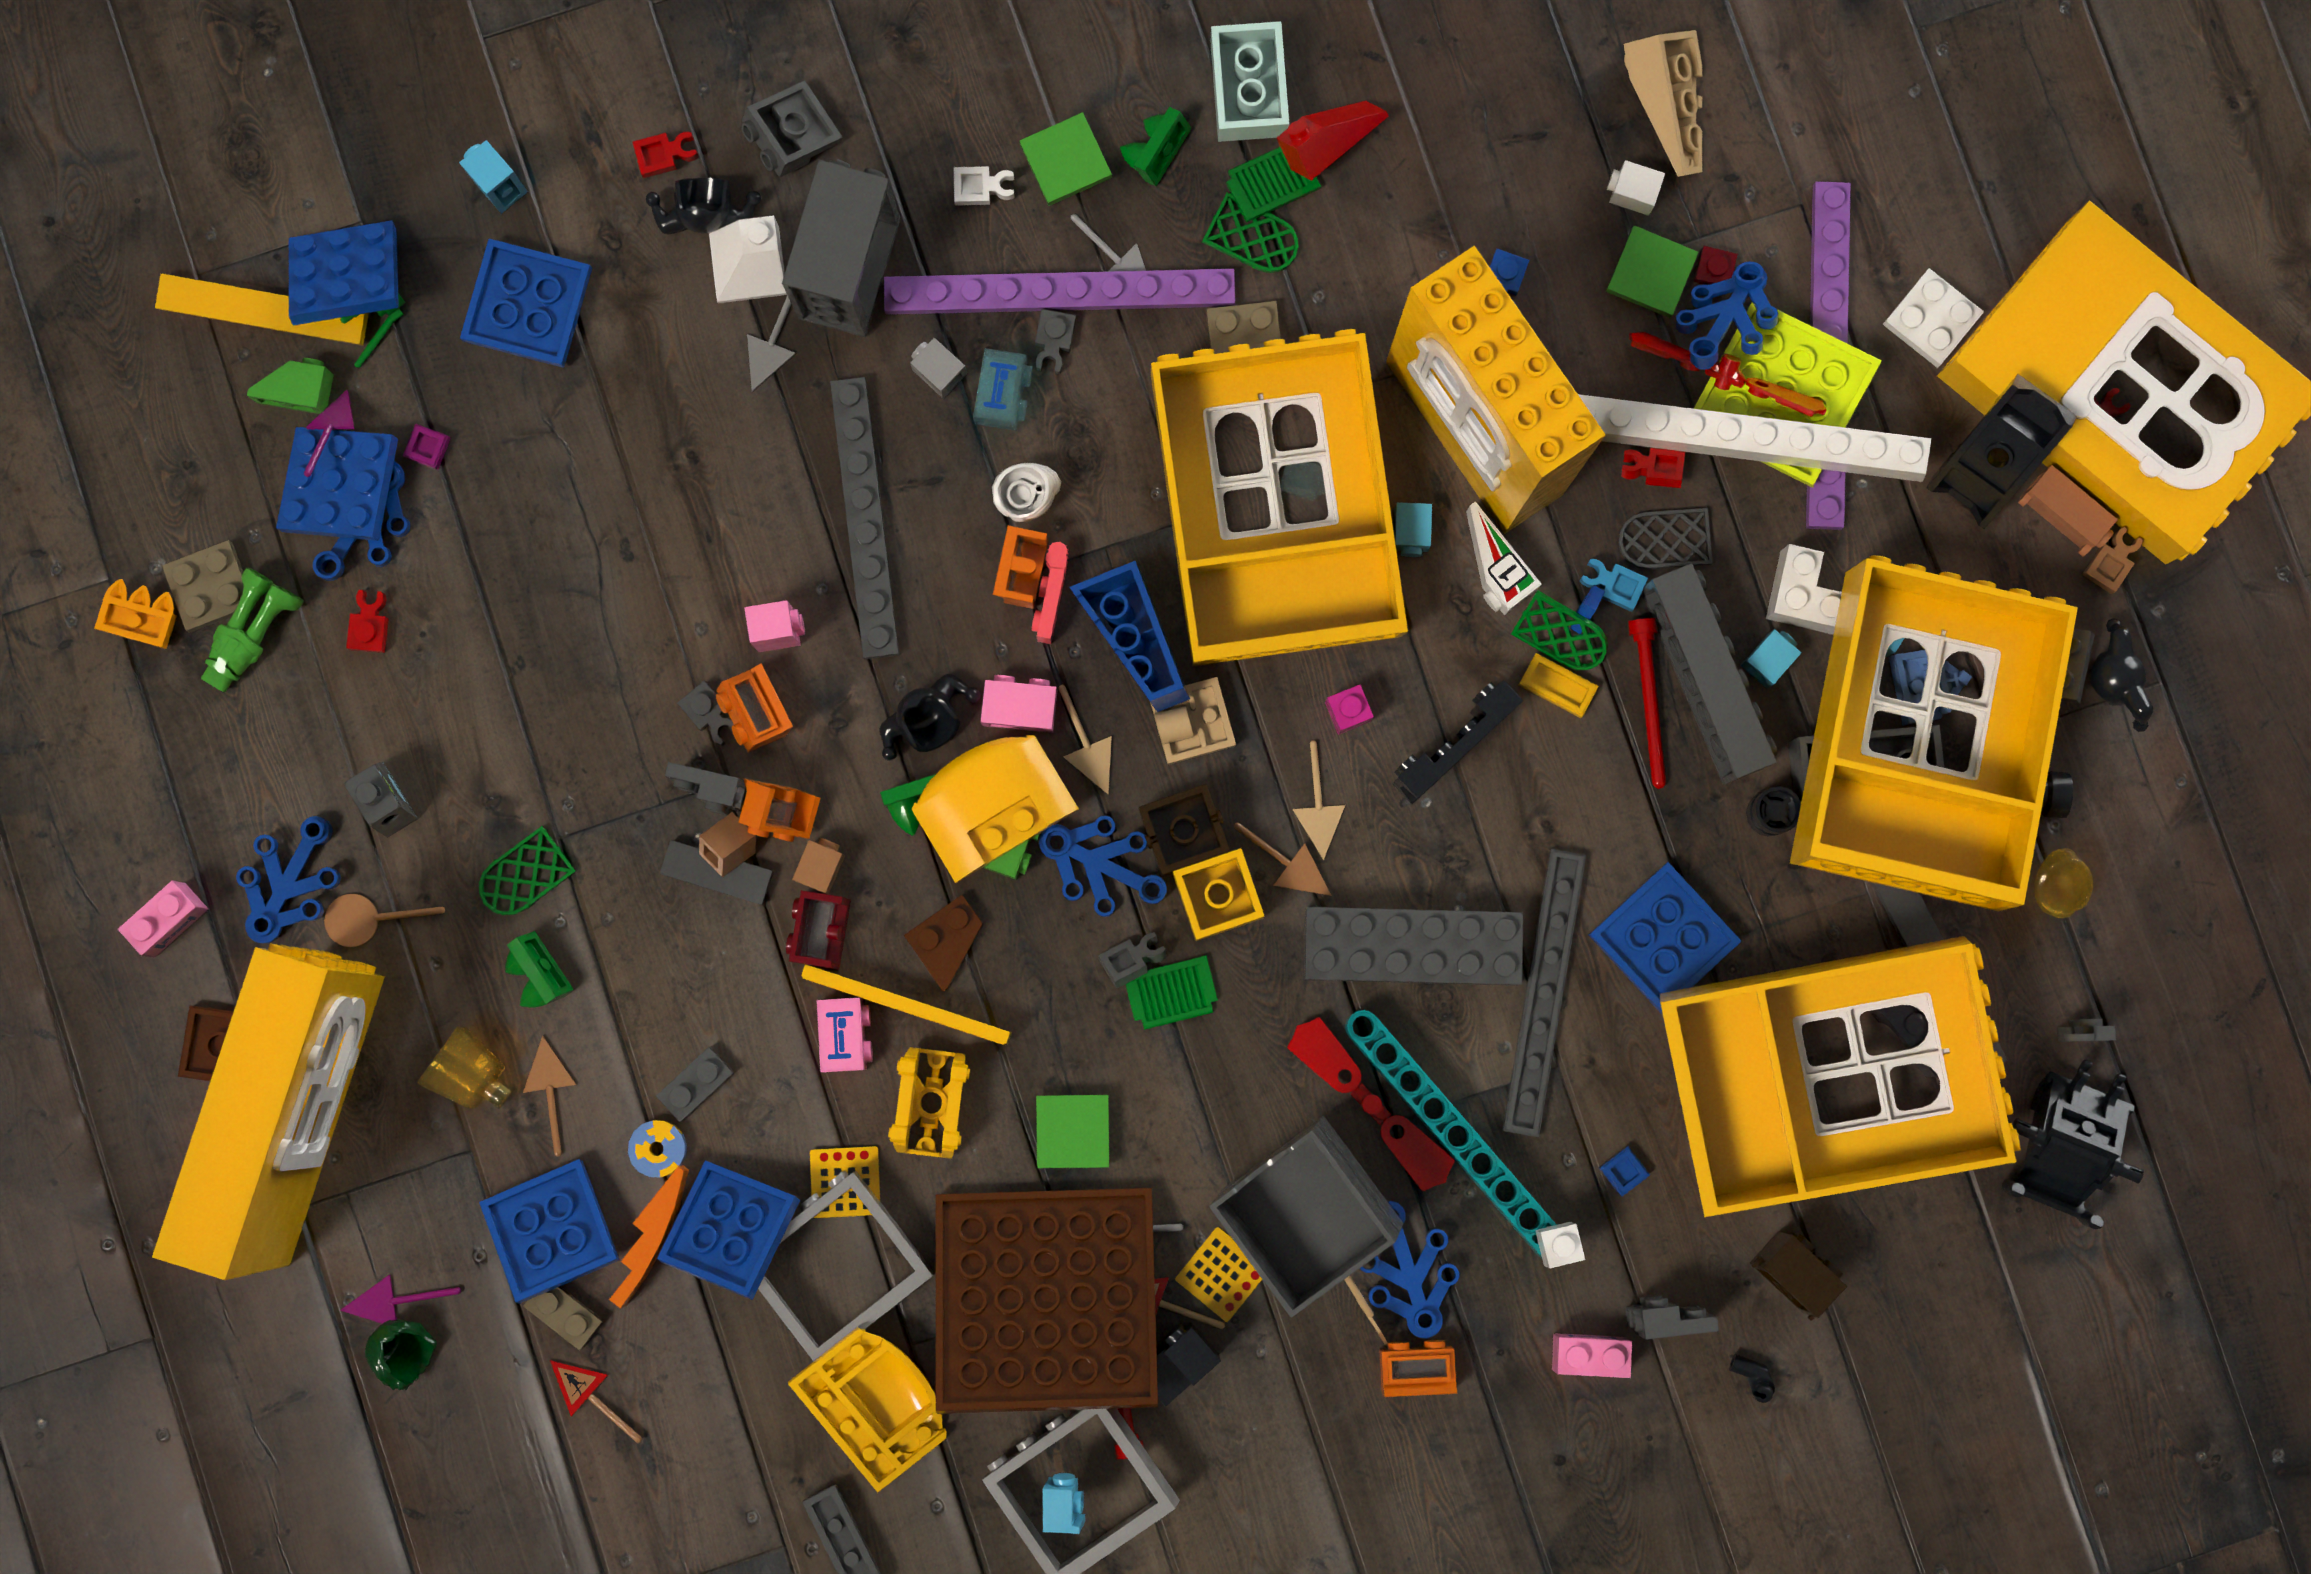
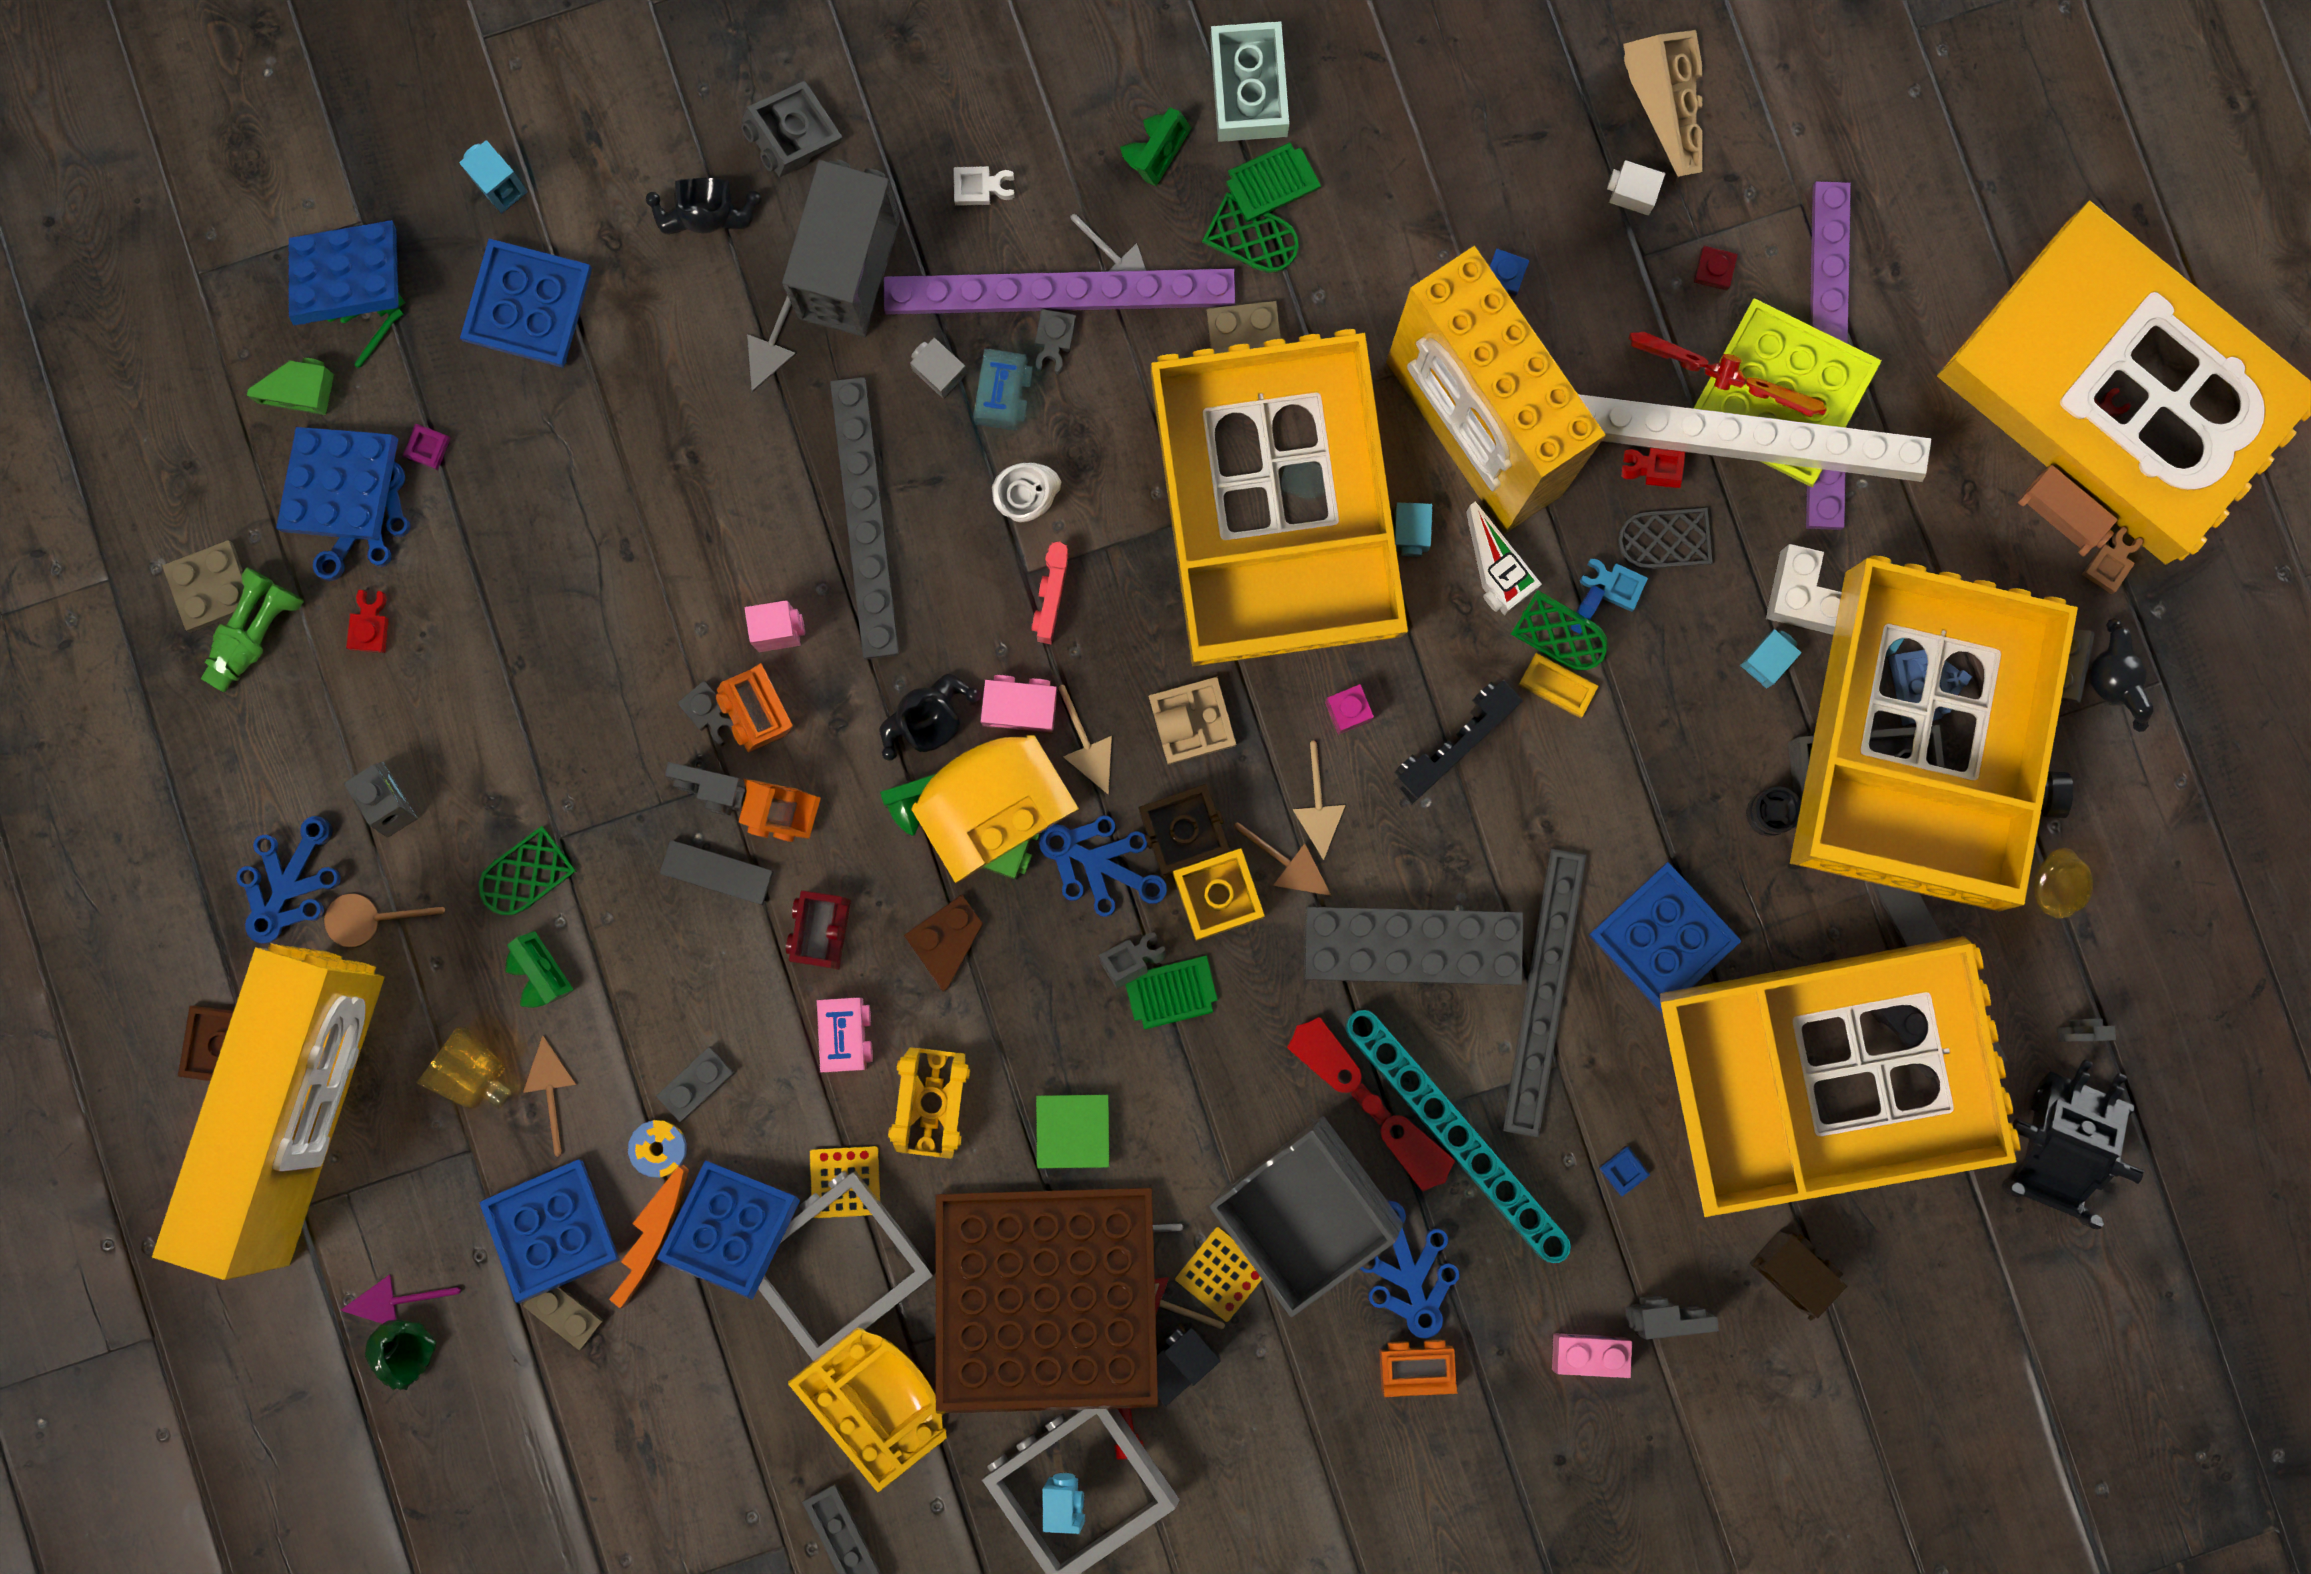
light orange plate [94,579,177,649] -> none
bright pink brick [118,880,208,957] -> none
yellow tile [155,274,369,346] -> none
magenta piece [304,389,355,477] -> none
piece [550,1360,642,1443] -> none
red plate [632,132,699,179] -> none
medium nougat brick [699,812,756,877] -> none
white slope [709,215,787,303] -> none
medium nougat brick [792,837,845,895] -> none
yellow tile [801,964,1012,1045] -> none
orange window [993,525,1048,609] -> none
bright green tile [1019,112,1112,206] -> none
blue wedge [1069,561,1190,712] -> none
red slope [1277,101,1389,180] -> none
tan piece [1344,1276,1388,1347] -> none
white brick [1535,1222,1585,1268] -> none
bright green tile [1606,226,1699,318] -> none
red piece [1628,618,1666,789] -> none
dark grey brick [1642,563,1778,785] -> none
blue plant [1676,262,1778,370] -> none
black arm [1729,1354,1775,1403] -> none
white plate [1883,268,1984,368] -> none
black piece [1927,374,2077,529] -> none

